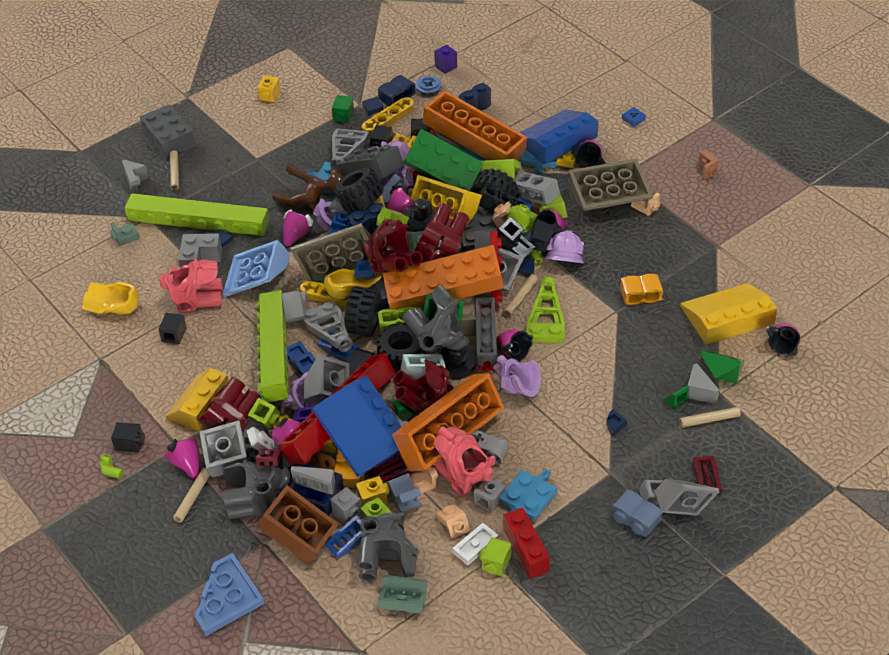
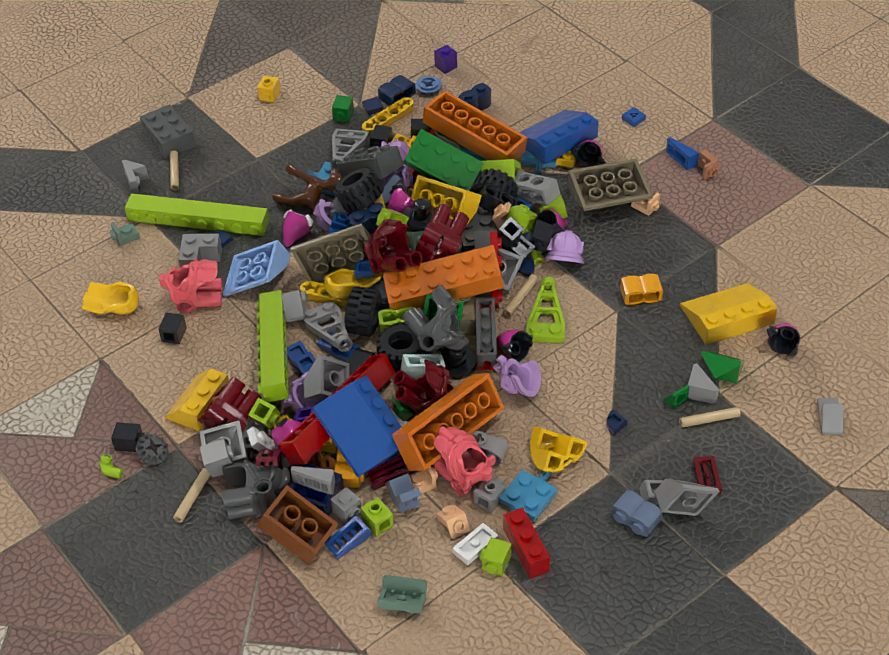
dark pink hat [165,437,199,480] -> none
medium blue plate [194,553,265,636] -> none
yellow brick [356,476,390,507] -> none
dark grey helmet [357,513,419,582] -> none
none -> dark grey gear [136,433,169,465]
none -> light grey brick [200,439,235,473]
none -> yellow brick [530,426,588,472]
none -> blue slope [666,137,699,170]
none -> light grey slope [817,398,844,435]

